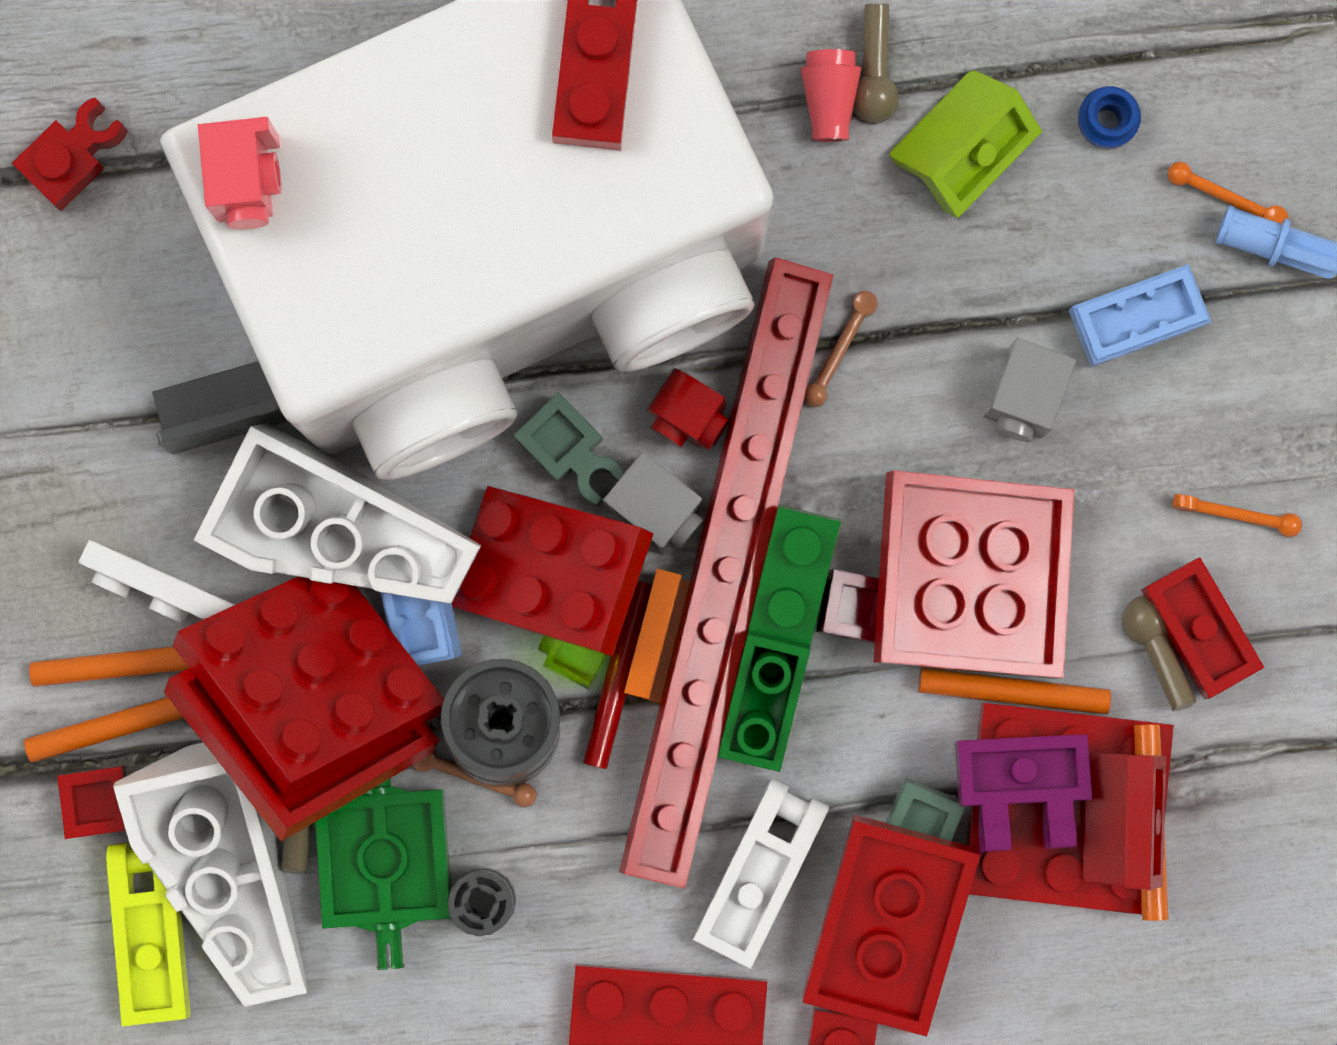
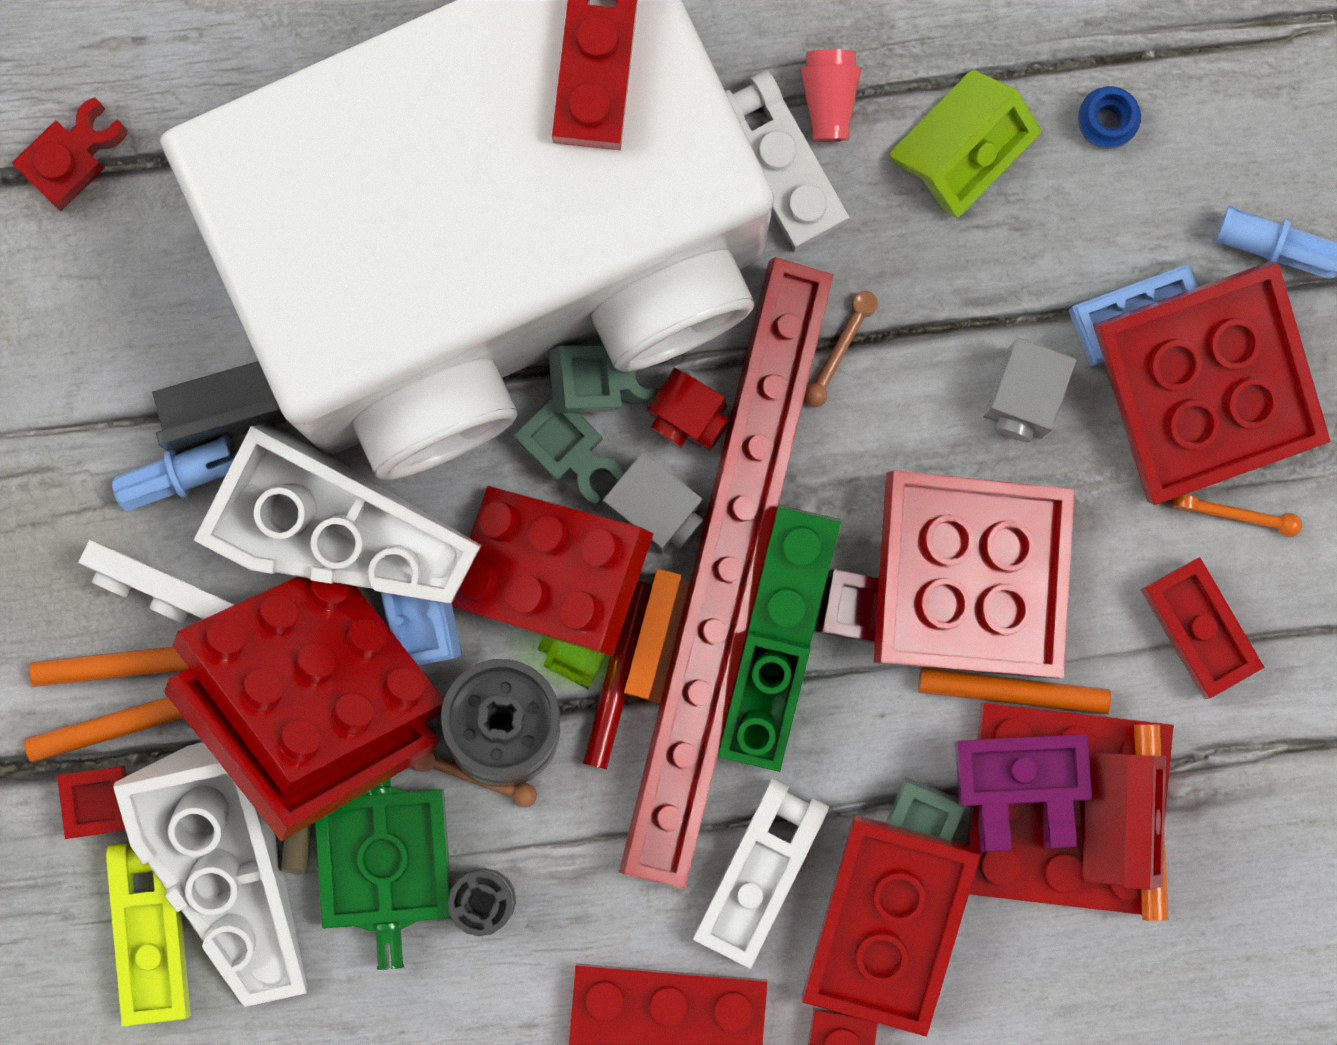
coral brick [197,117,282,230] -> none
dark tan bar [853,4,899,124] -> none
dark tan bar [1122,596,1196,712] -> none
orange hinge [1167,161,1288,223] -> none
none -> light blue axle [112,435,237,511]
none -> sand green plate [548,345,659,413]
none -> white plate [725,69,850,252]
none -> red plate [1093,262,1331,505]

